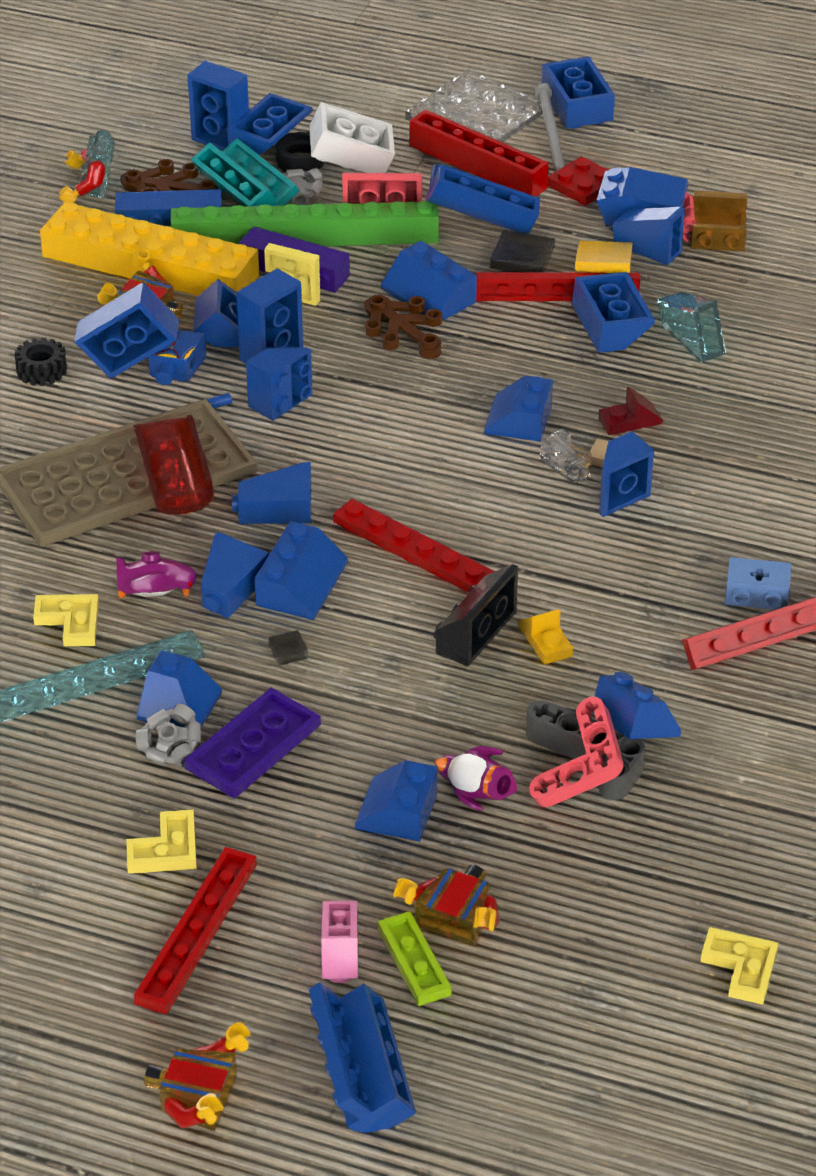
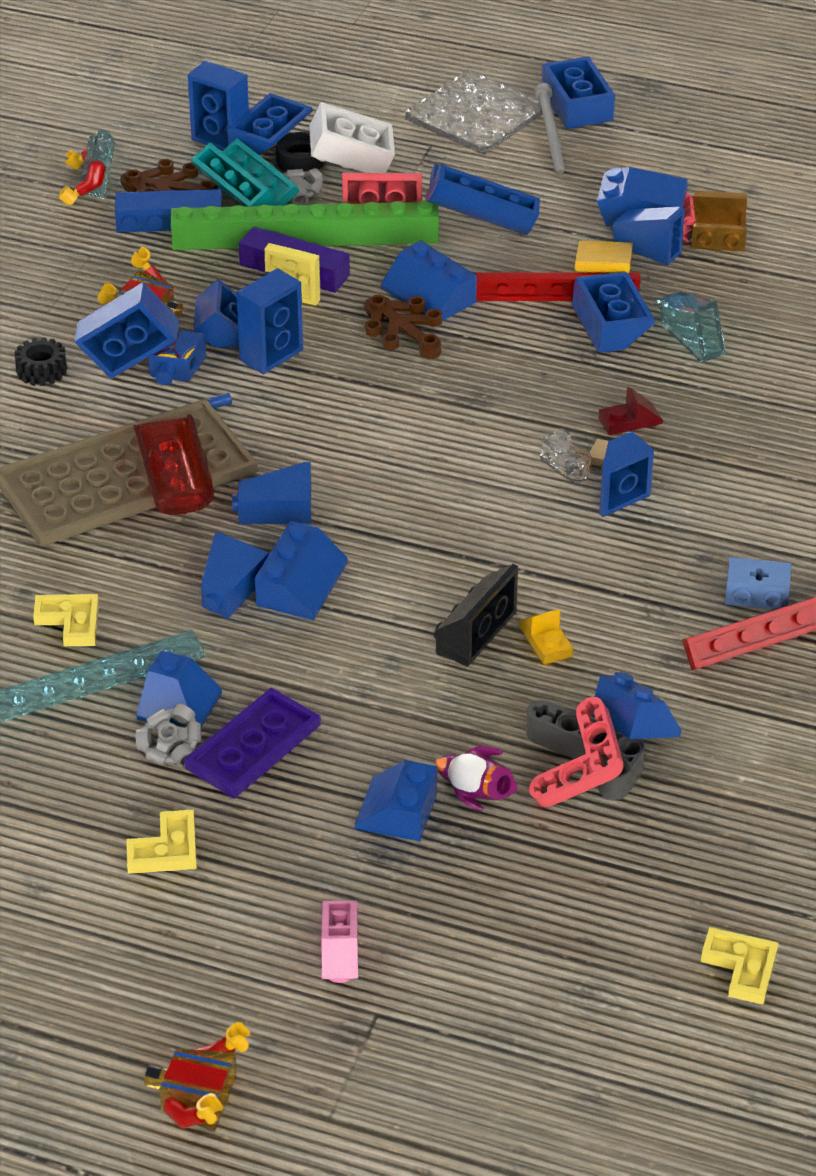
yellow brick [40,202,259,296] -> none
magenta animal [116,551,197,598] -> none
red plate [133,847,257,1015] -> none
blue slope [246,347,312,421] -> none
clear smoke tile [268,630,309,666] -> none
blue brick [308,982,416,1133] -> none
red plate [333,498,495,592] -> none
lime plate [378,911,451,1007] -> none
torso [392,865,500,947] -> none
red brick [409,109,549,197] -> none
blue slope [484,376,553,442] -> none
clear smoke plate [490,230,555,272] -> none
red plate [548,156,608,206] -> none

